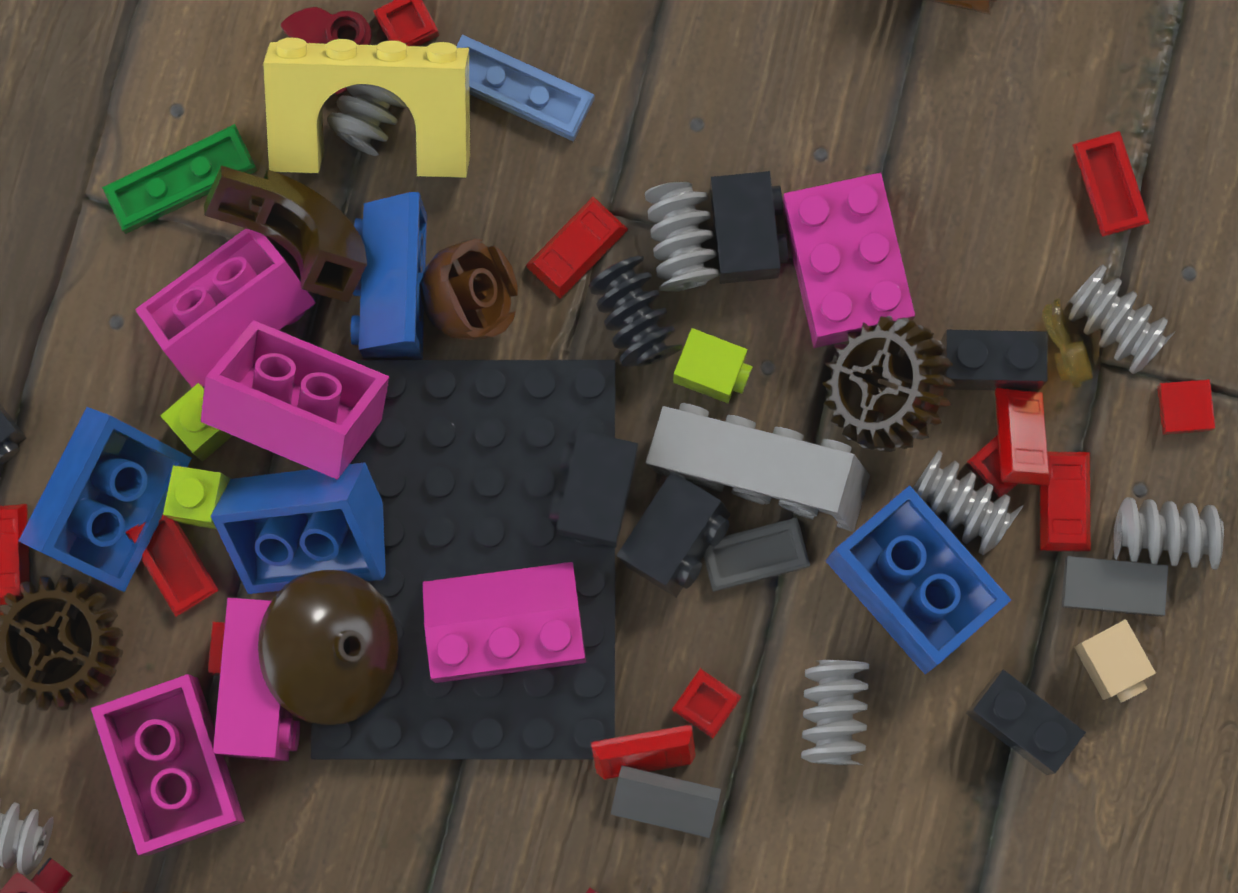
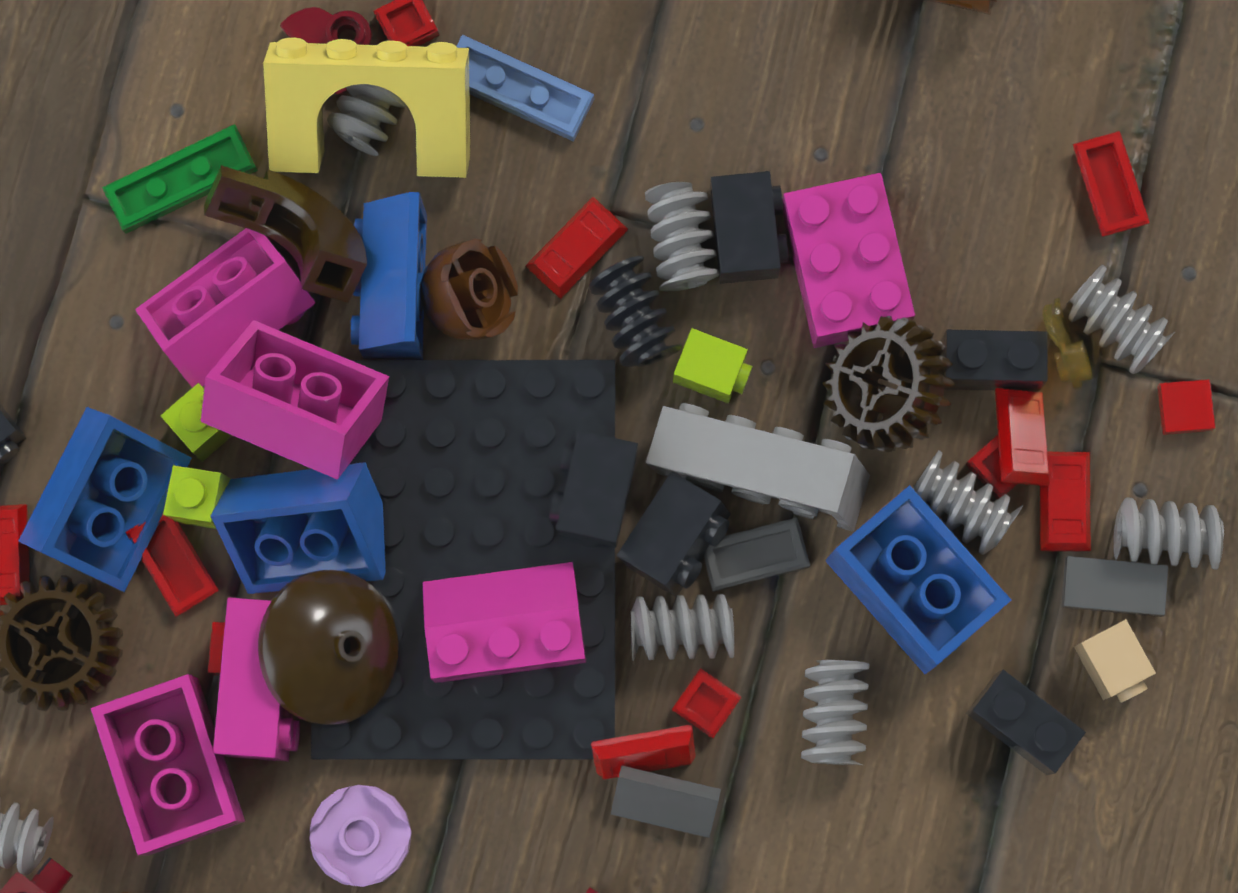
none -> lavender tile [310,785,412,887]
none -> light grey piece [631,594,734,661]

